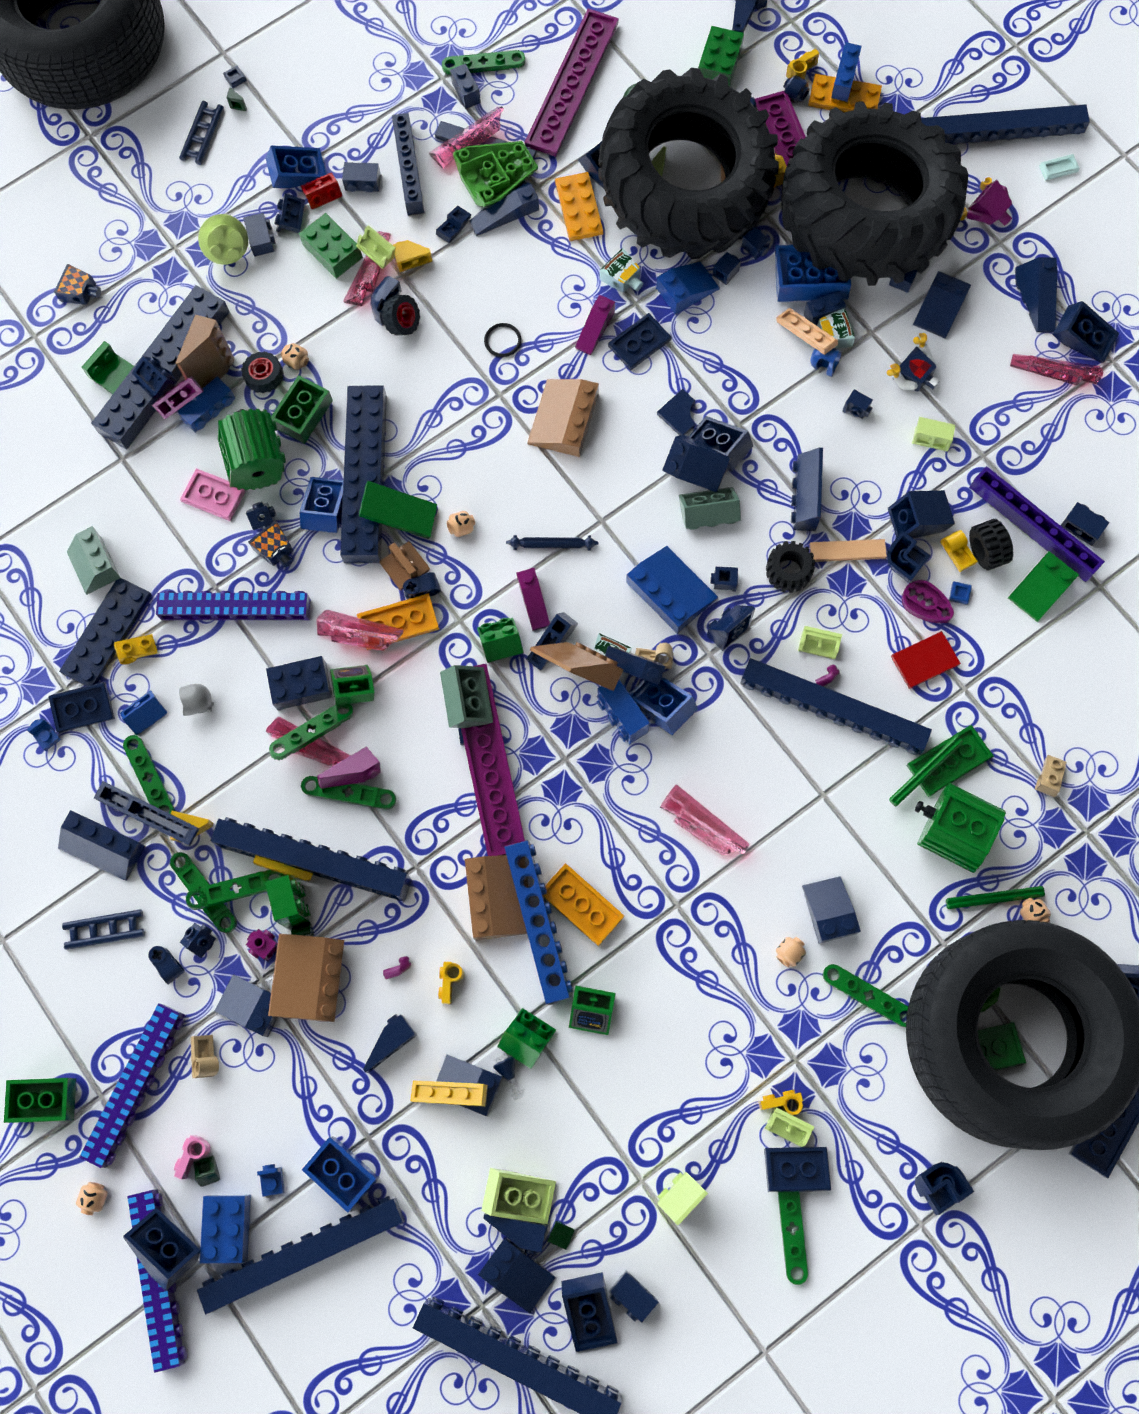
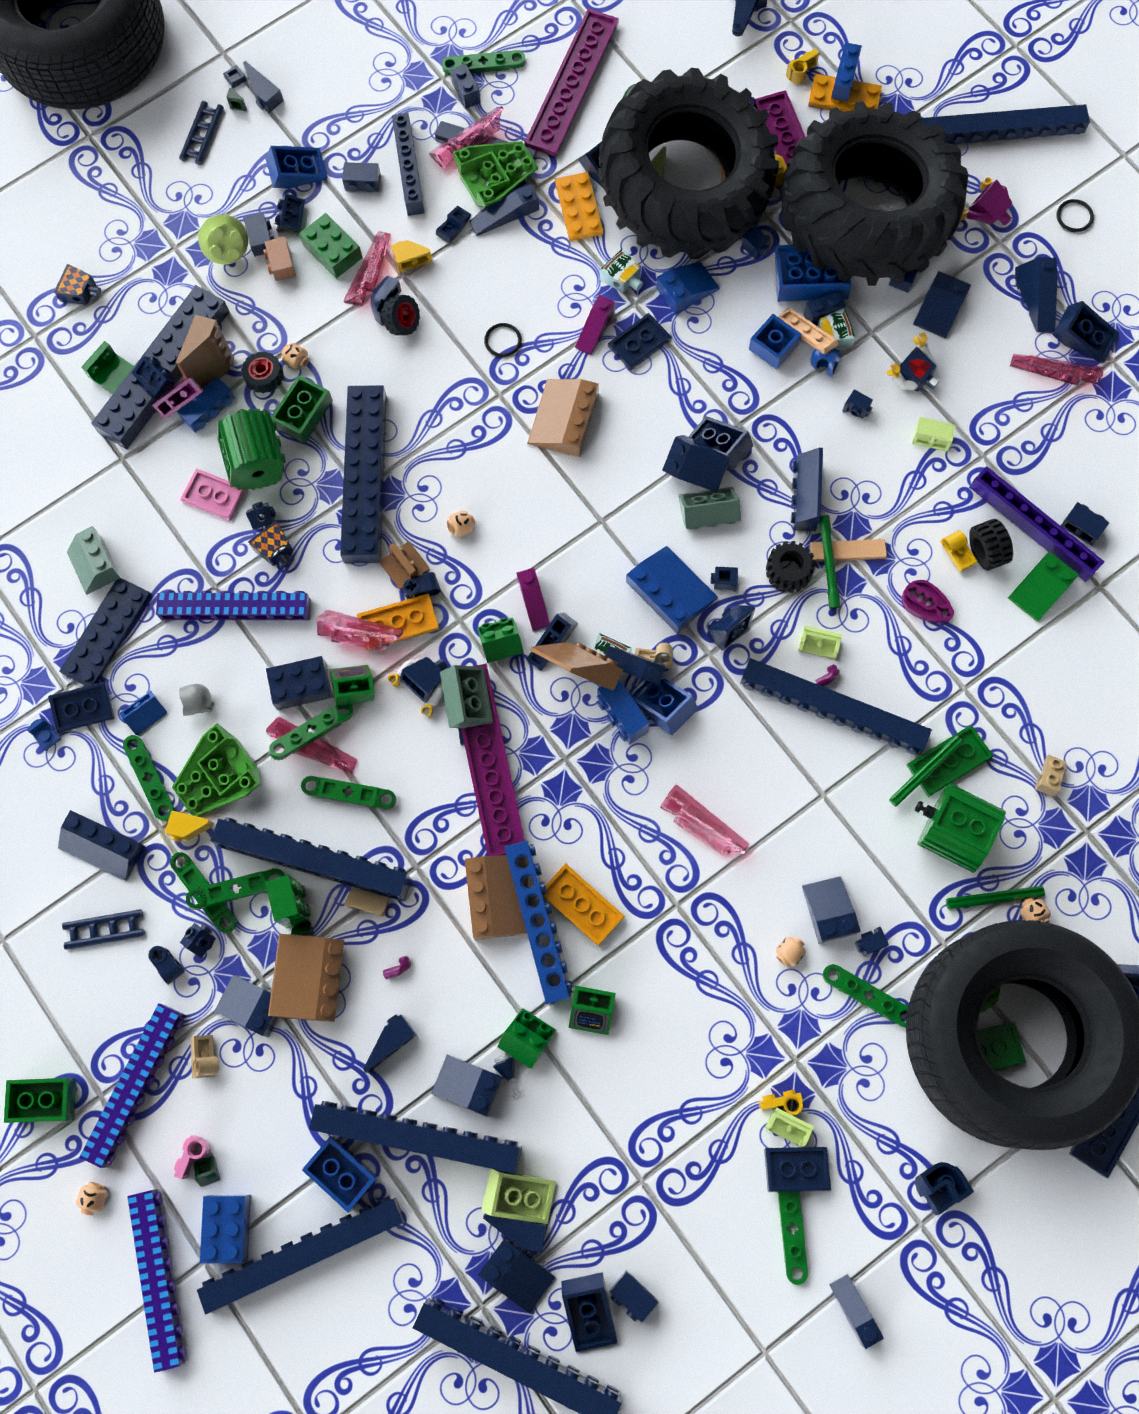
dark blue slope [94,781,200,846] -> none
yellow plate [114,634,157,665] -> none
dark blue slope [123,1207,201,1291] -> none
magenta brick [246,929,278,961] -> none
yellow tile [253,855,313,882] -> none
blue bracket [257,1164,285,1197] -> none
blue slope [299,477,343,533] -> none
red bracket [300,172,343,209] -> none
magenta slope [317,746,381,789] -> none
yellowish green hinge [356,225,396,269] -> none
green tile [359,481,437,539] -> none
yellow plate [410,1080,488,1107] -> none
yellow plate [438,962,464,1004] -> none
dark blue wheel [506,535,599,551] -> none
dark green slope [547,1220,575,1250] -> none
dark blue tile [657,389,695,436] -> none
yellowish green slope [657,1172,708,1225] -> none
green brick [698,26,744,87] -> none
dark blue brick [712,252,741,285] -> none
dark blue head [783,75,810,103] -> none
dark blue brick [887,531,931,583] -> none
dark blue slope [888,490,955,539] -> none
red tile [891,631,961,689] -> none
blue tile [949,581,972,605] -> none
light aqua tile [1039,154,1080,181] -> none
none -> bright green wedge [172,723,261,816]
none -> slope [243,61,284,113]
none -> nougat brick [263,237,296,281]
none -> dark blue brick [309,1101,522,1174]
none -> tan slope [344,887,389,917]
none -> dark blue torso [388,657,447,717]
none -> blue brick [749,314,801,370]
none -> green piece [819,515,841,609]
none -> slope [829,1274,884,1349]
none -> dark blue brick [855,926,889,956]
none -> black tyre [1056,199,1094,232]

